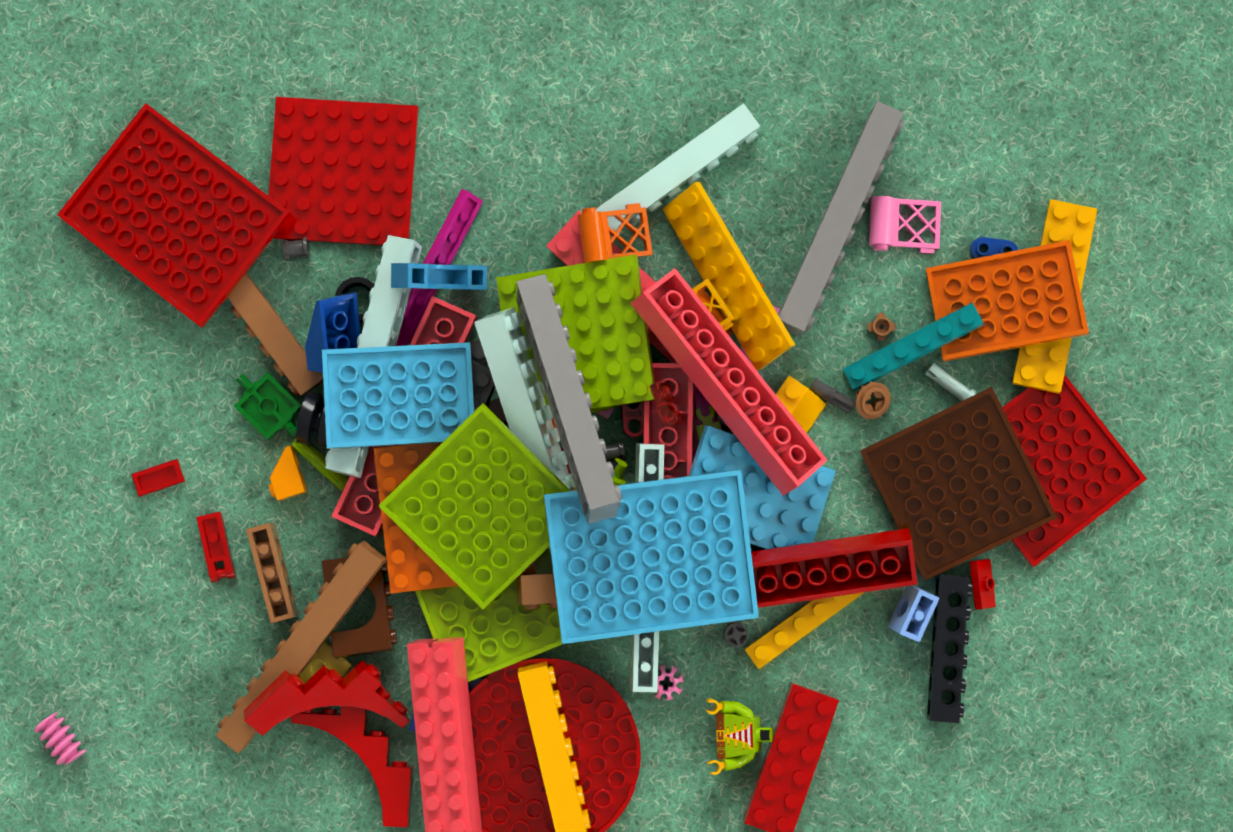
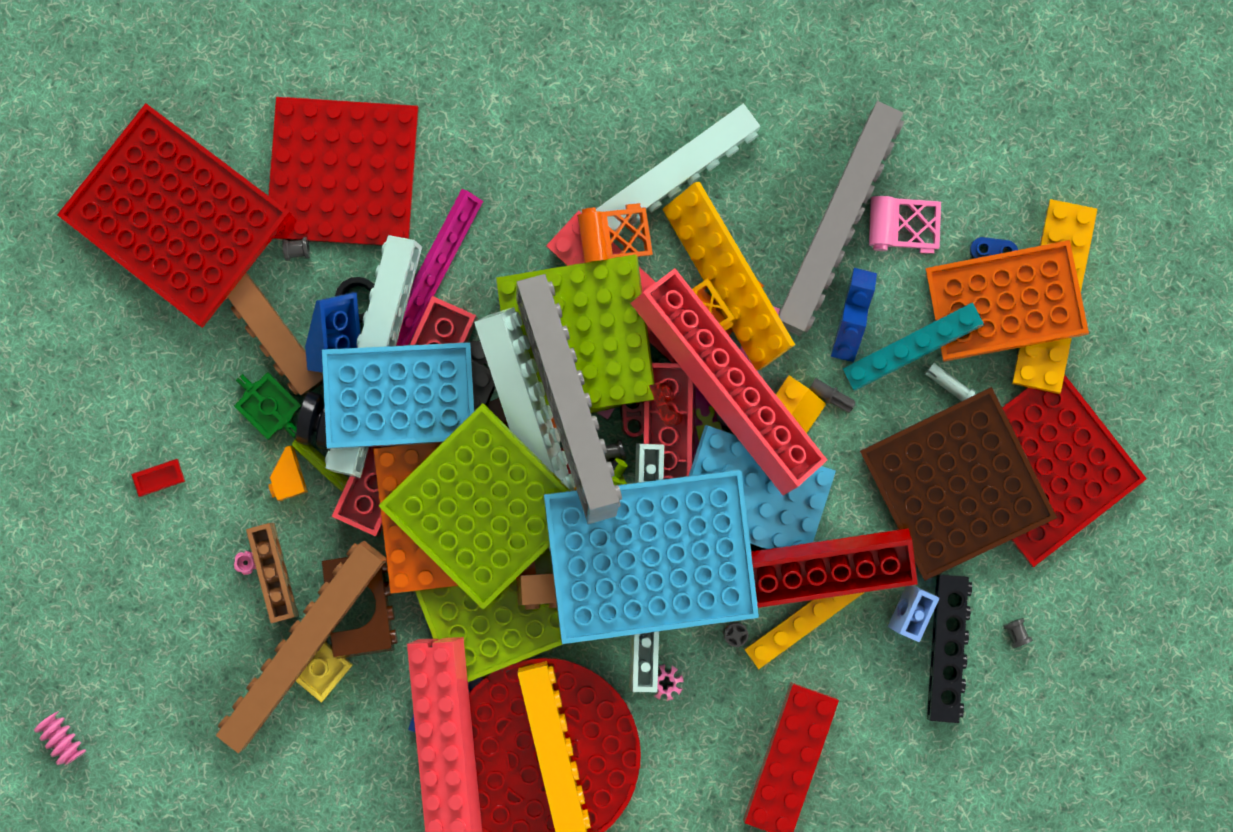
red plate [196,511,236,583] -> none
red arch [244,660,409,736] -> none
red arch [291,706,413,827] -> none
dark azure arch [391,263,487,290] -> none
torso [705,698,774,775] -> none
medium nougat gear [854,381,891,419] -> none
medium nougat plate [867,313,896,341] -> none
red plate [970,559,996,610] -> none
none -> bright pink plate [234,551,256,575]
none -> blue arch [831,268,877,362]
none -> dark grey bush [1003,618,1033,648]

